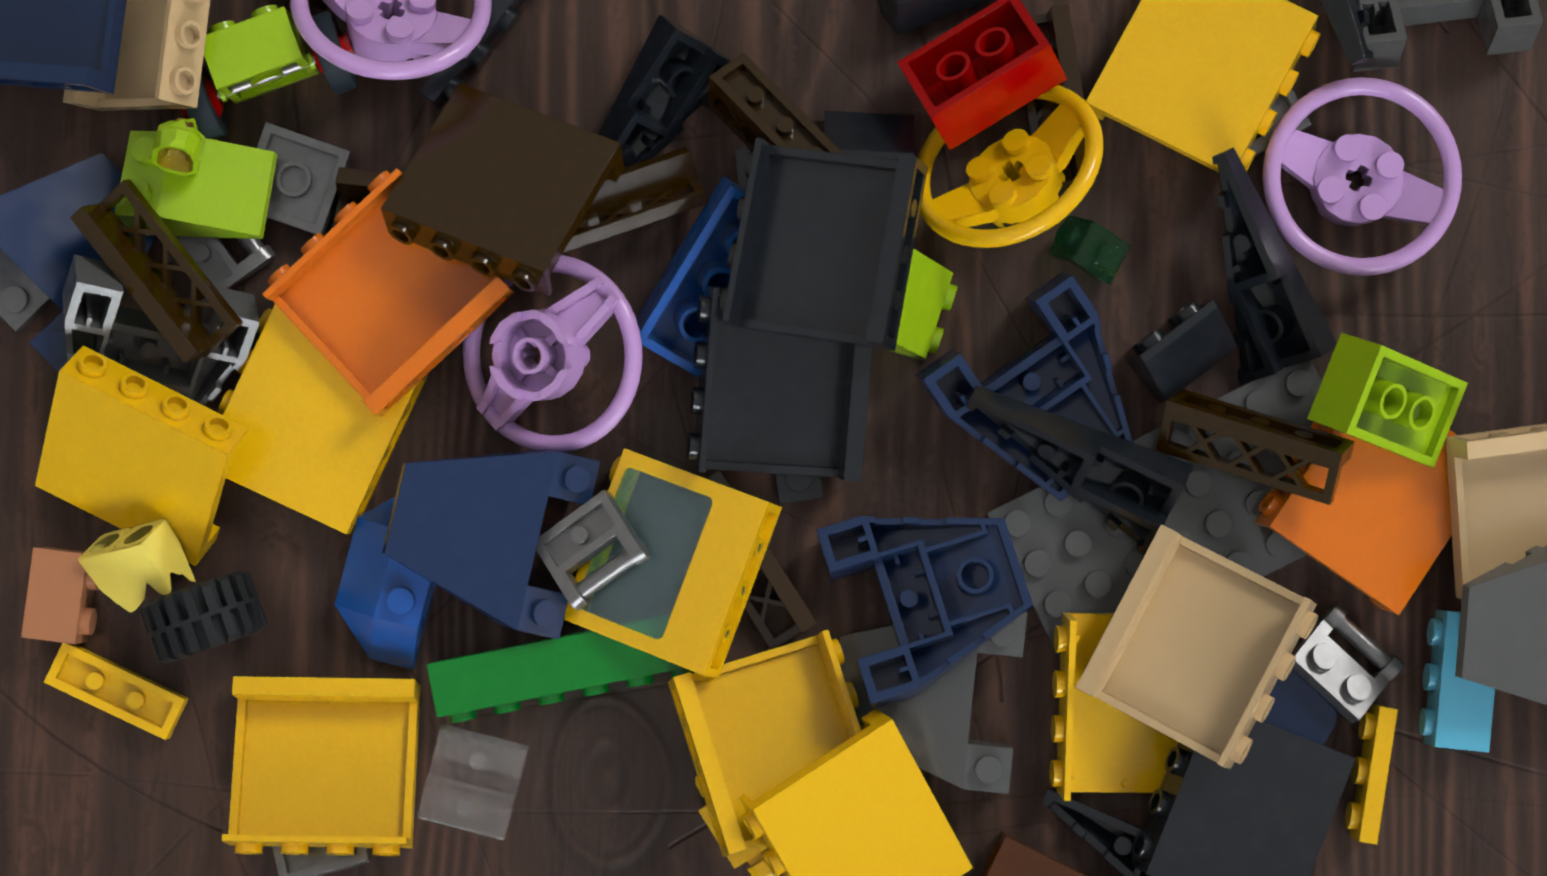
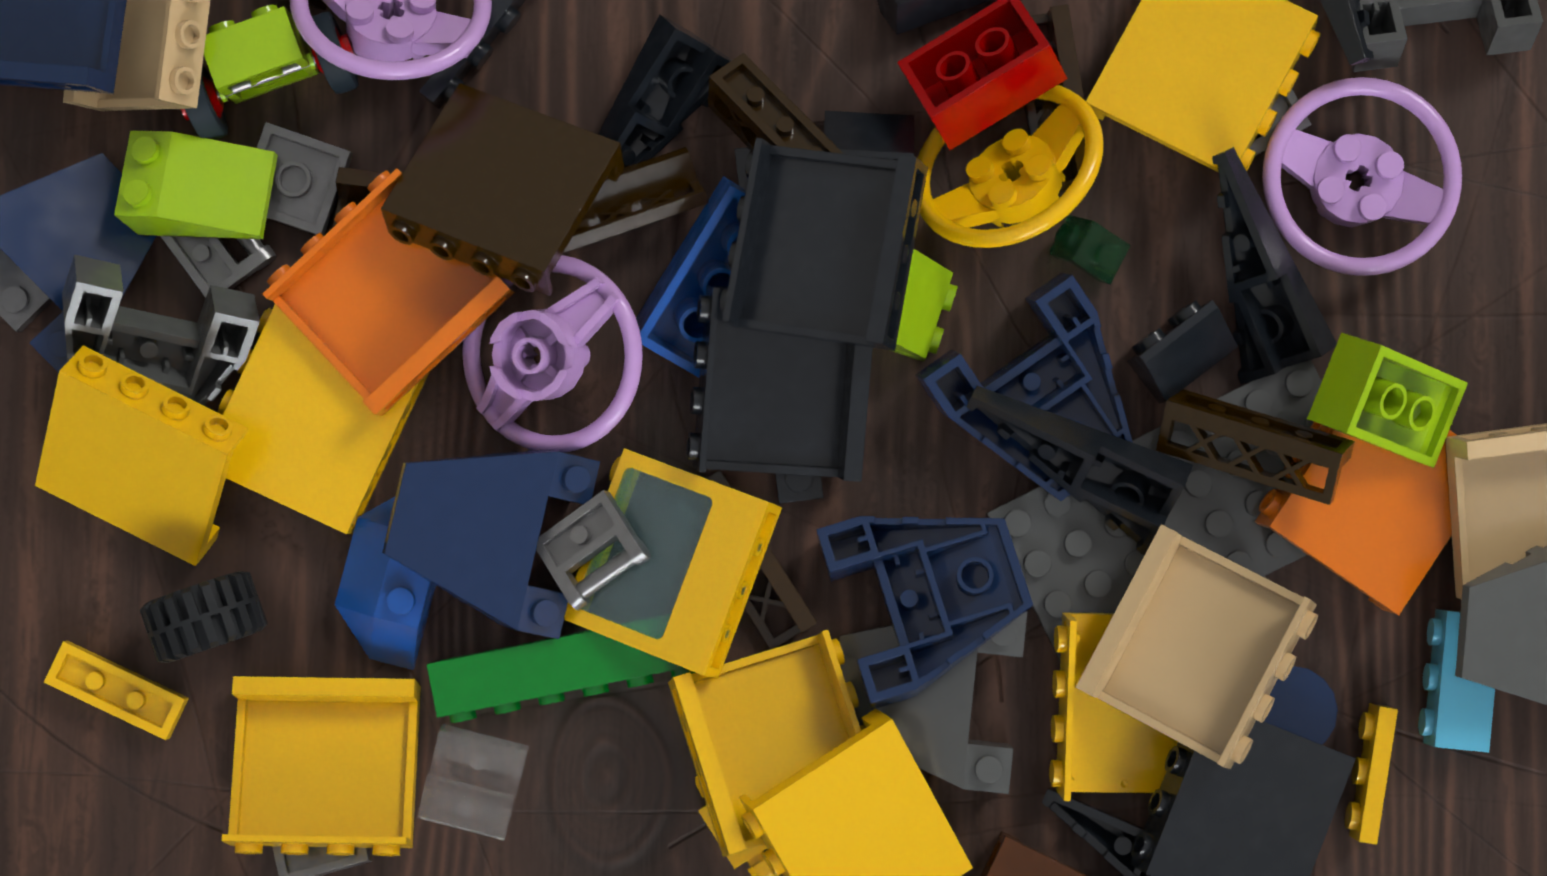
nougat brick [21,547,99,644] -> none
dark brown fence [70,179,243,363] -> none
light yellow piece [78,518,196,613] -> none
lime rock [151,118,205,176] -> none
flat silver plate [1291,602,1404,723] -> none

